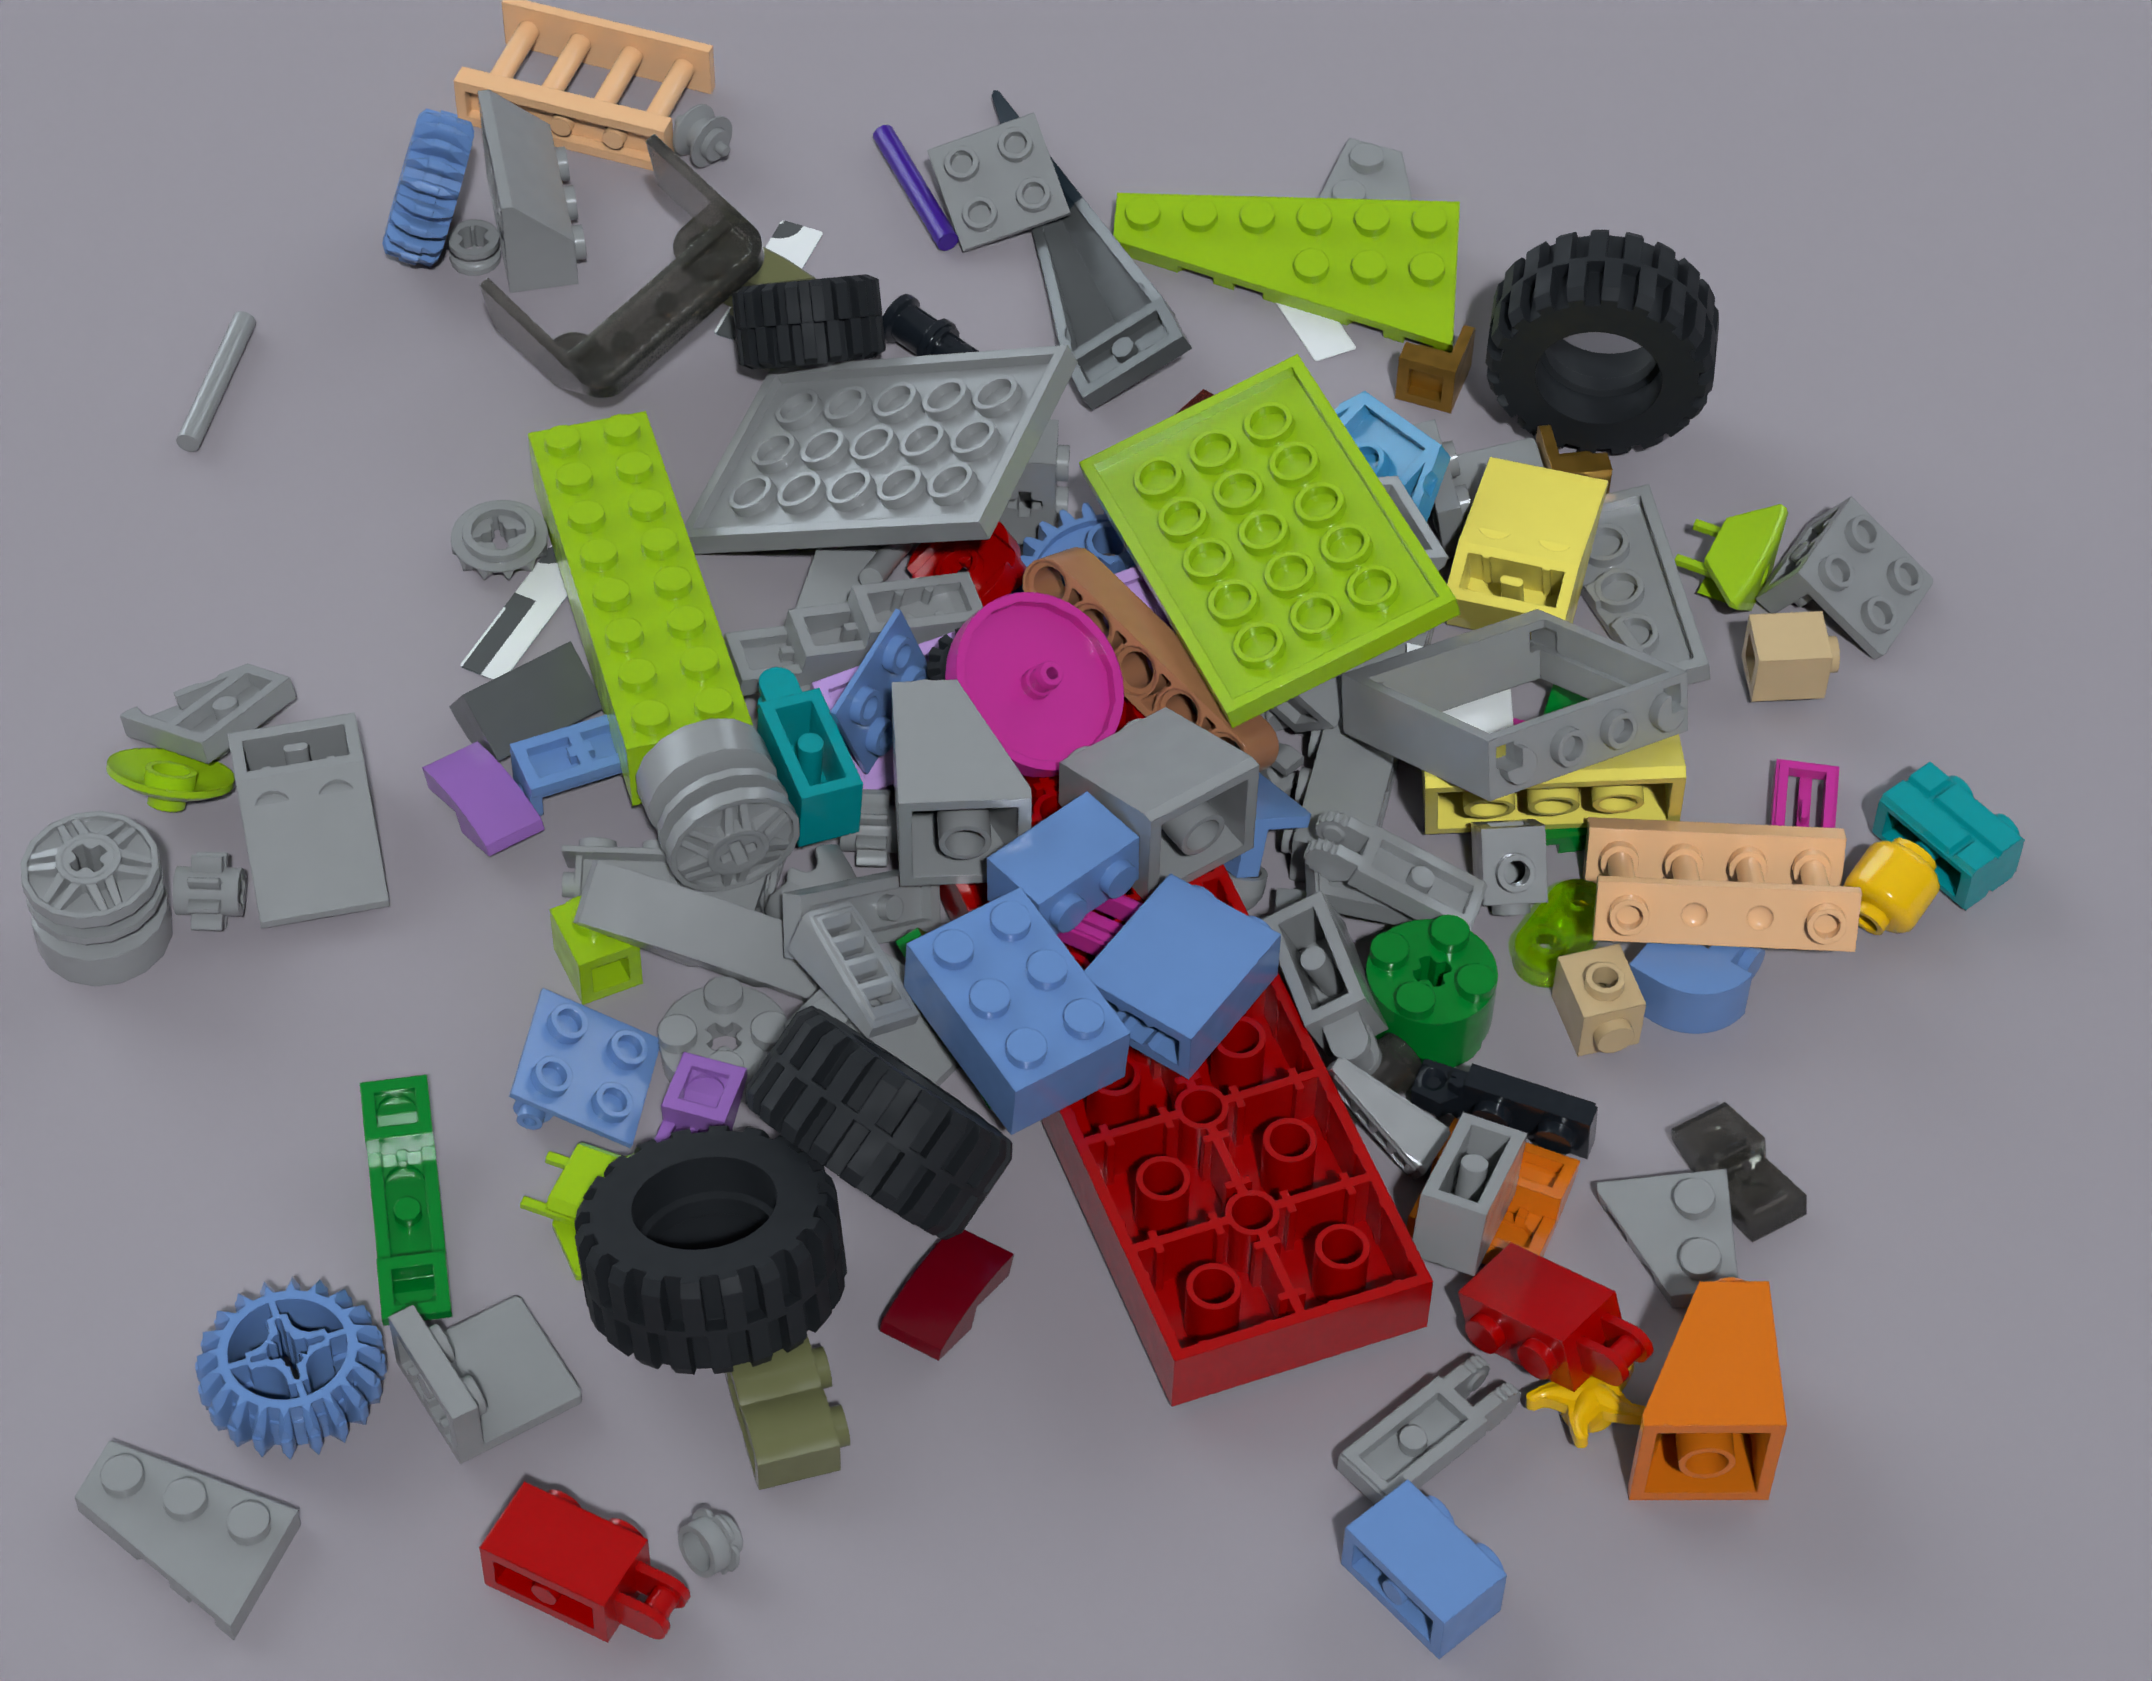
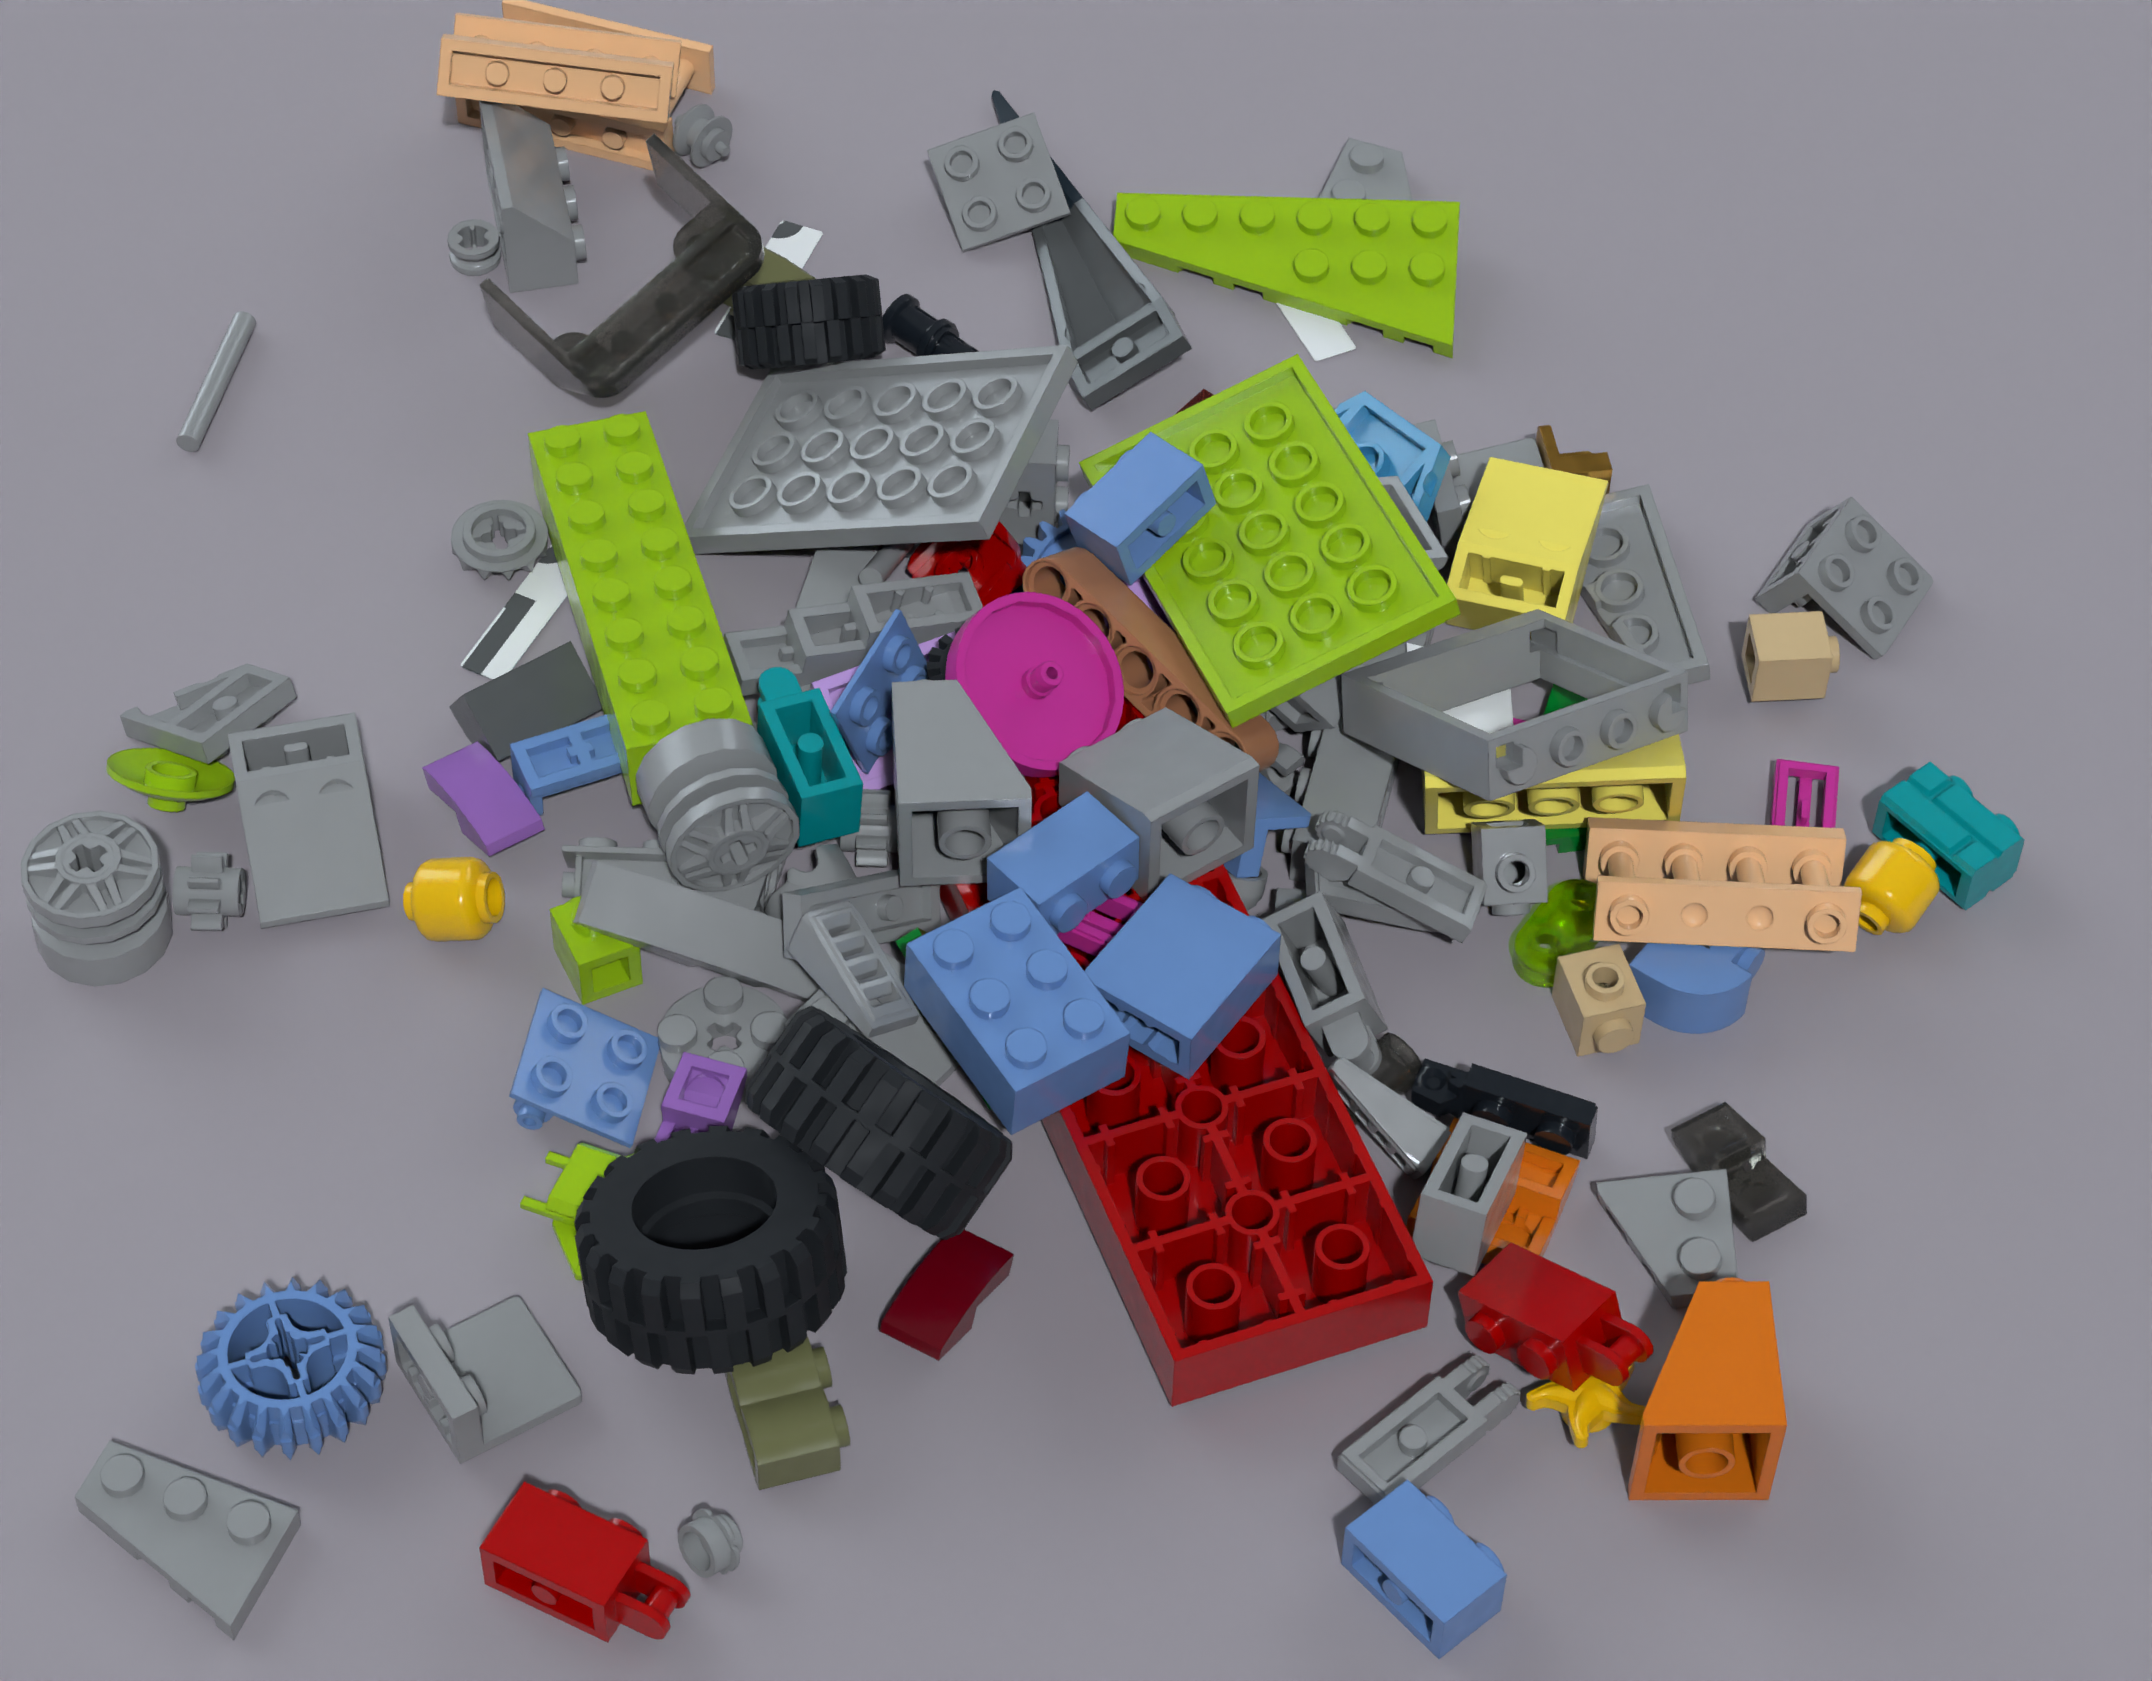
green slope [360,1075,452,1326] -> none
medium blue gear [382,108,474,267] -> none
dark purple bar [873,125,959,251] -> none
green brick [1365,914,1498,1069] -> none
pearl gold panel [1395,325,1476,414] -> none
black tyre [1485,230,1719,454] -> none
lime piece [1674,504,1788,611] -> none
none -> yellow head [403,857,505,942]
none -> light nougat fence [436,12,682,124]
none -> medium blue brick [1064,432,1216,586]

